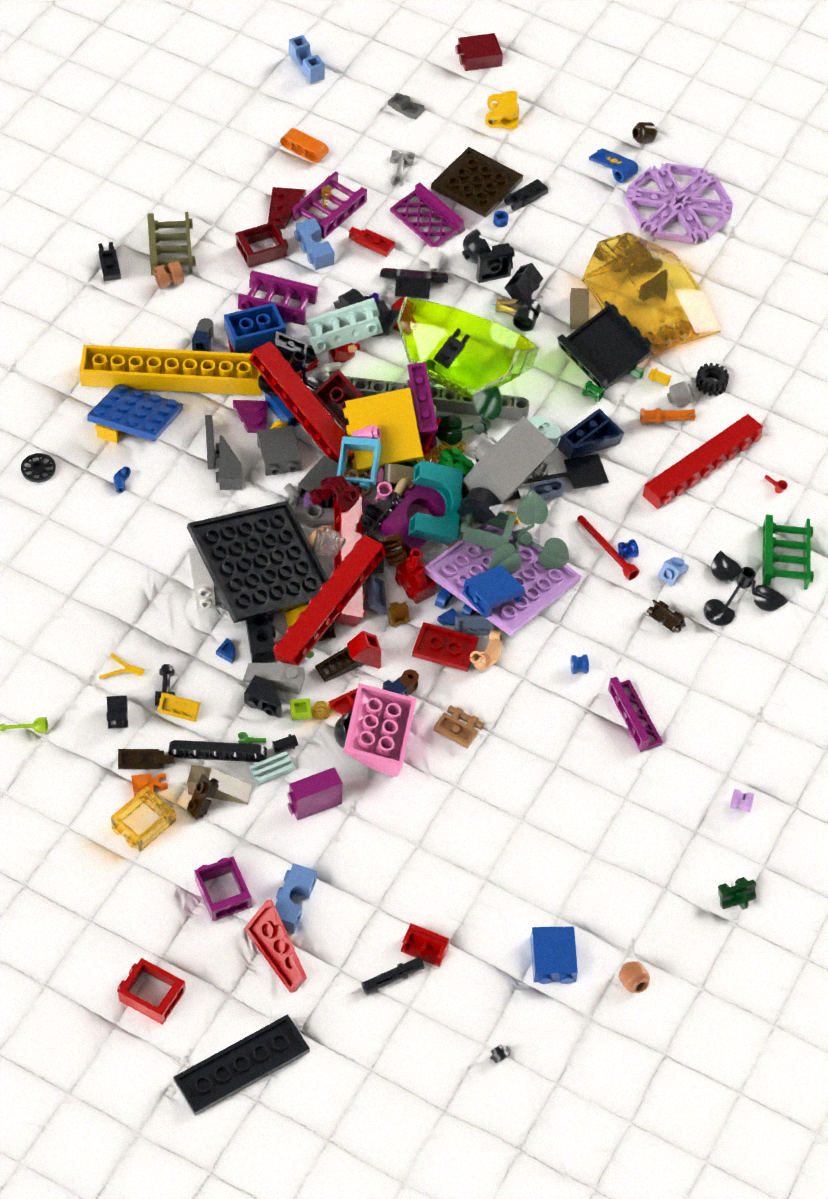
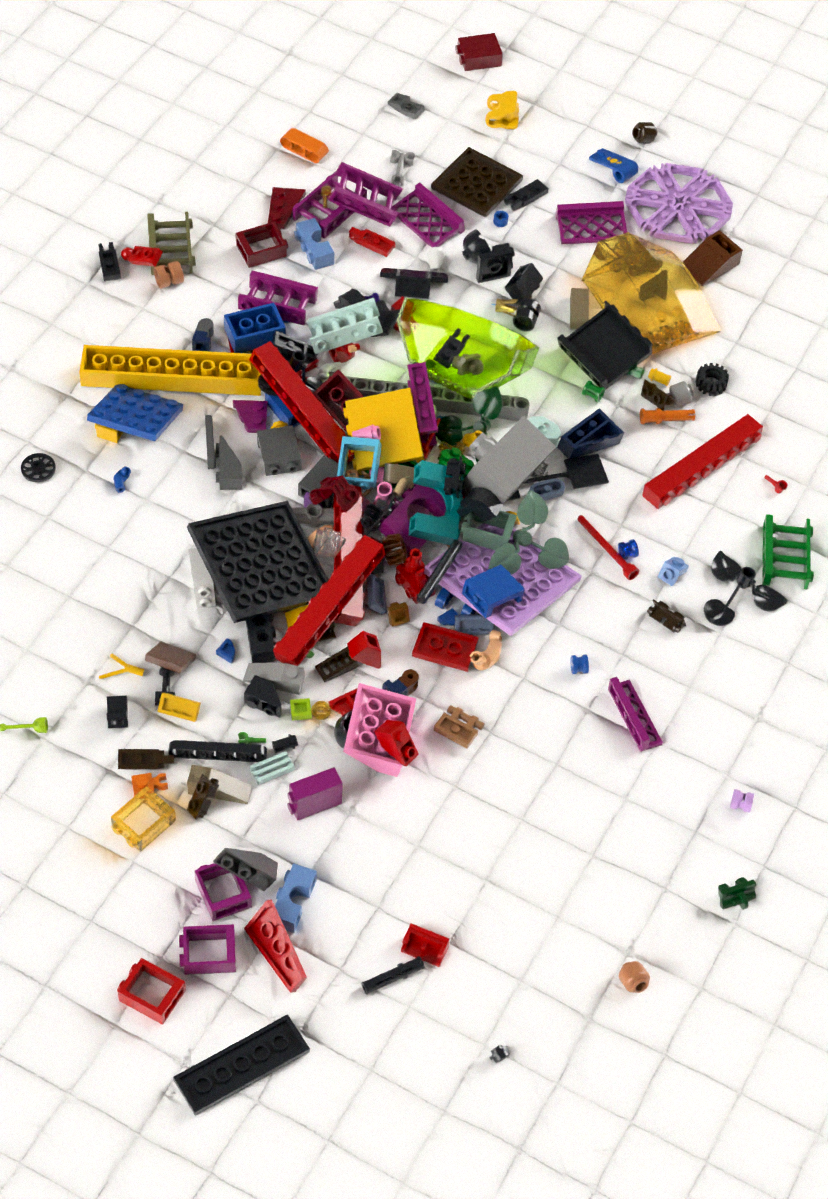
light grey arm [284,483,300,507] -> none
medium blue arch [289,35,325,84] -> none
clear orange axle [424,445,442,463] -> none
blue brick [530,926,578,984] -> none
none -> red plate [121,246,163,267]
none -> reddish brown tile [145,641,196,673]
none -> magenta window [179,924,236,975]
none -> dark grey slope [213,848,278,891]
none -> magenta fence [329,162,403,227]
none -> red slope [374,720,419,767]
none -> black axle [416,539,463,604]
none -> black hinge [443,456,466,498]
none -> olive hips [452,353,484,375]
none -> yellow pin [462,430,482,447]
none -> magenta fence [555,201,628,245]
none -> dark brown hinge [641,379,674,411]
none -> reddish brown slope [679,230,743,287]

